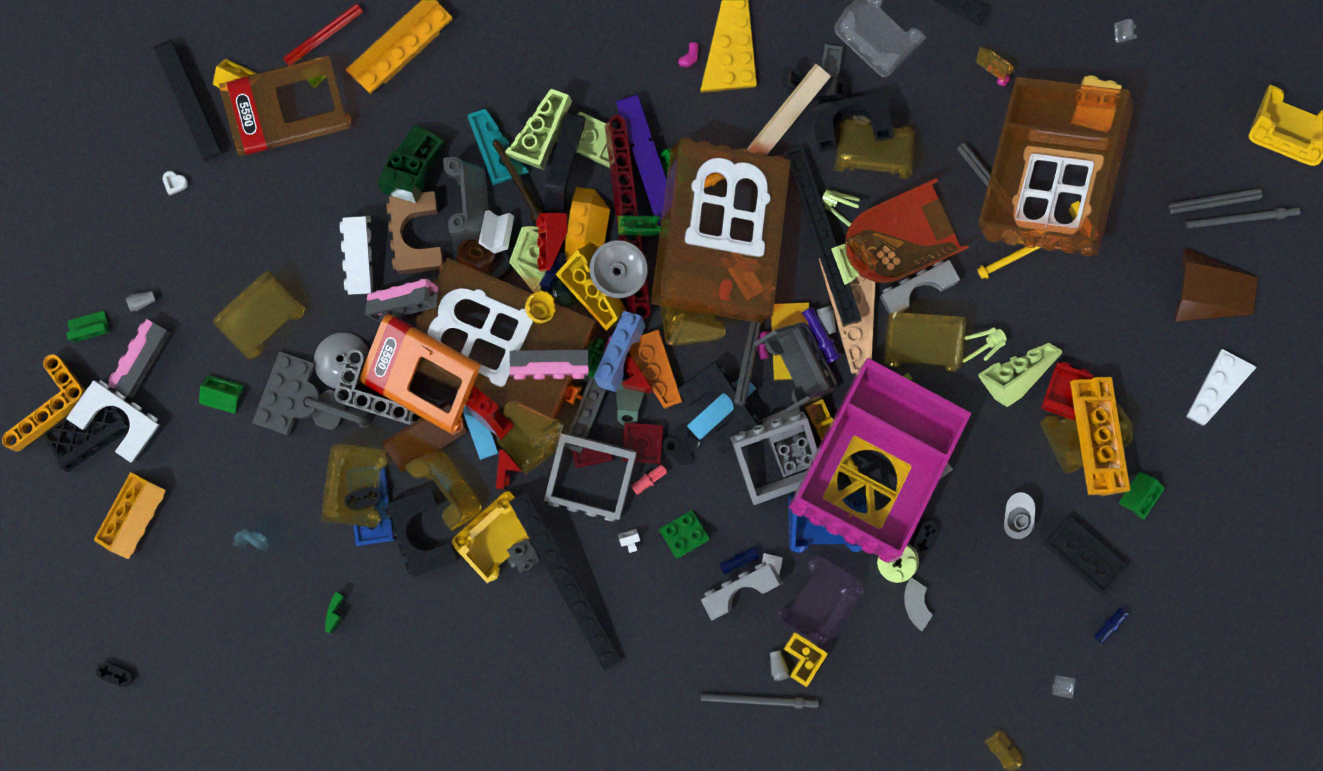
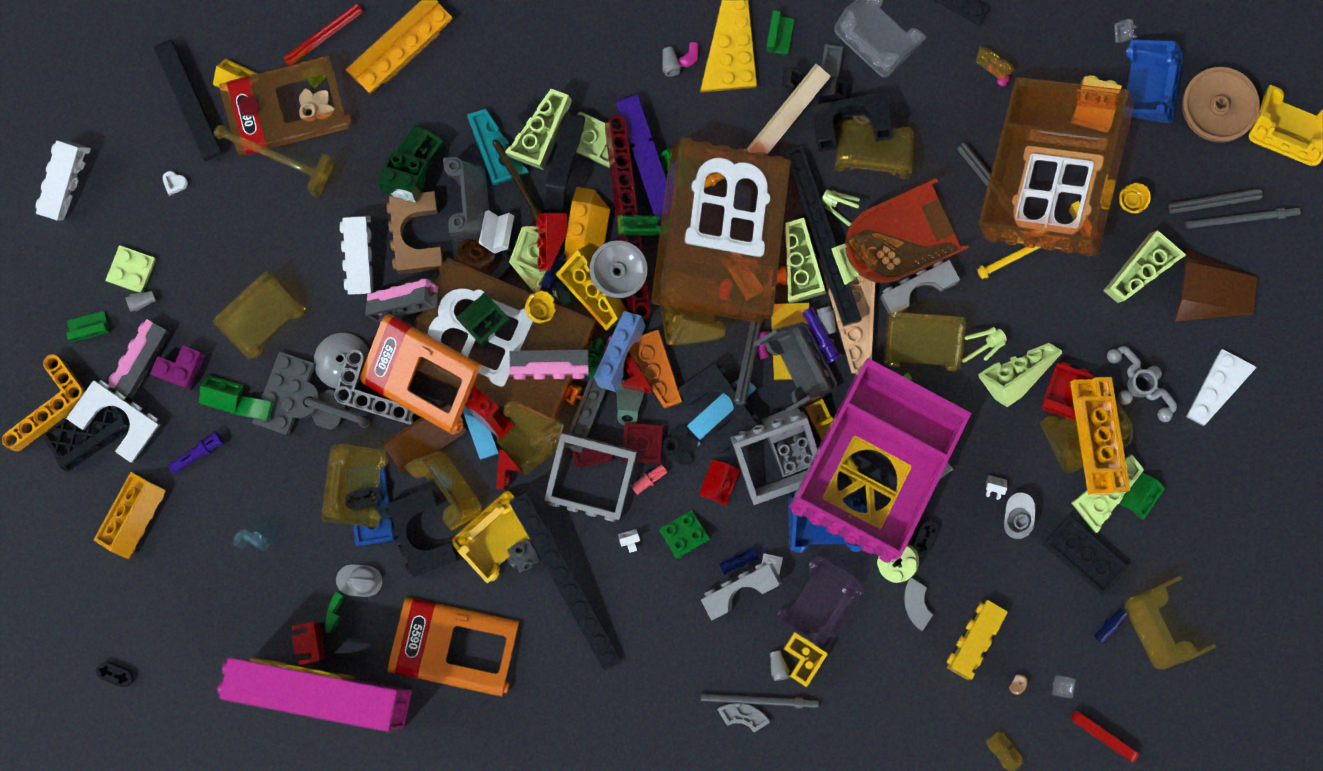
none -> white wedge [36,140,91,220]
none -> yellowish green plate [105,245,156,293]
none -> magenta brick [150,345,205,391]
none -> dark purple pin [168,431,224,474]
none -> clear yellow tile [214,125,334,198]
none -> dark pink panel [218,657,412,731]
none -> green slope [235,396,274,422]
none -> dark red tile [239,97,259,116]
none -> red panel [292,621,327,665]
none -> tan plate [299,89,335,122]
none -> light grey piece [336,564,382,597]
none -> orange piece [388,596,520,697]
none -> dark green slope [456,292,511,347]
none -> light grey cone [662,47,681,77]
none -> red panel [699,460,740,506]
none -> light grey tile [717,703,770,732]
none -> green panel [766,10,794,55]
none -> orange wheel [770,266,787,286]
none -> yellowish green wedge [785,218,826,303]
none -> yellow wedge [946,600,1008,680]
none -> white tile [986,475,1007,500]
none -> medium nougat piece [1009,674,1027,695]
none -> red beam [1070,711,1139,763]
none -> yellowish green wing [1071,454,1144,533]
none -> yellowish green wedge [1103,230,1186,303]
none -> light grey wheel [1107,346,1177,422]
none -> blue windscreen [1117,40,1183,123]
none -> yellow hair [1119,183,1151,213]
none -> clear yellow windscreen [1125,576,1216,670]
none -> medium nougat dish [1182,67,1260,142]

